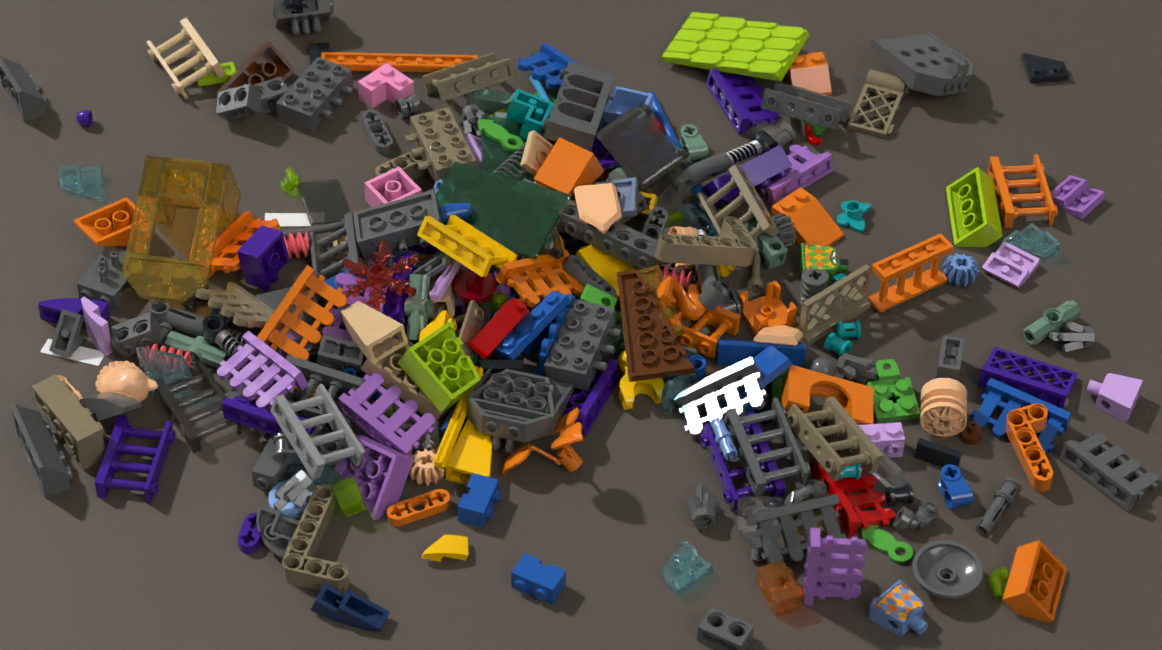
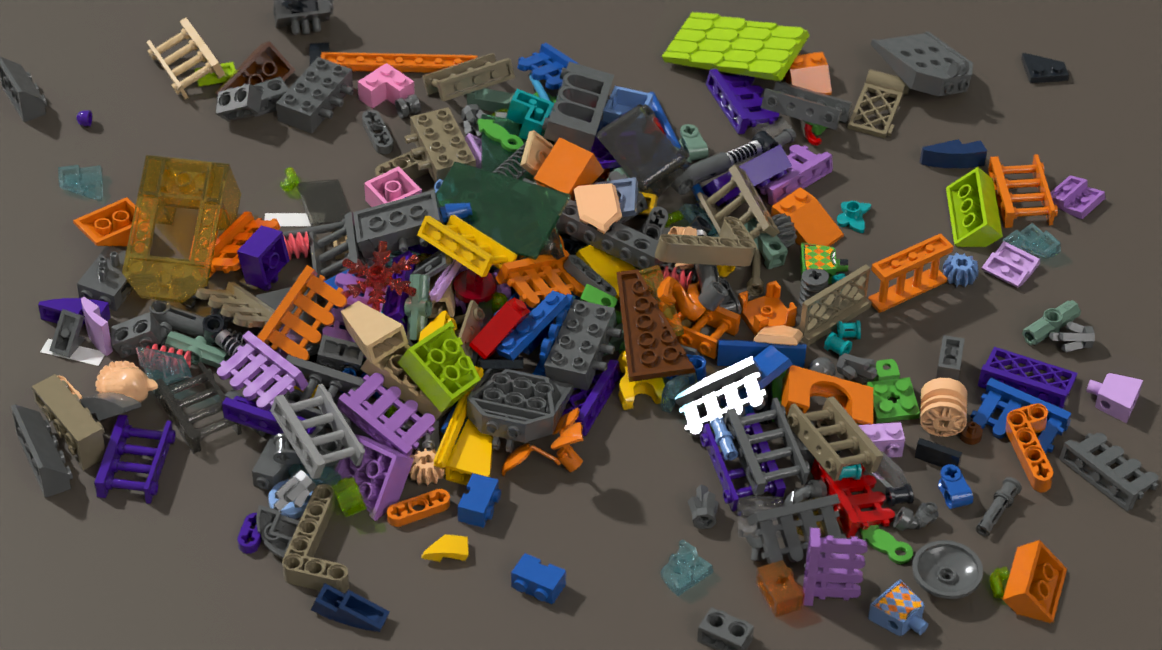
none -> dark blue slope [920,139,987,169]

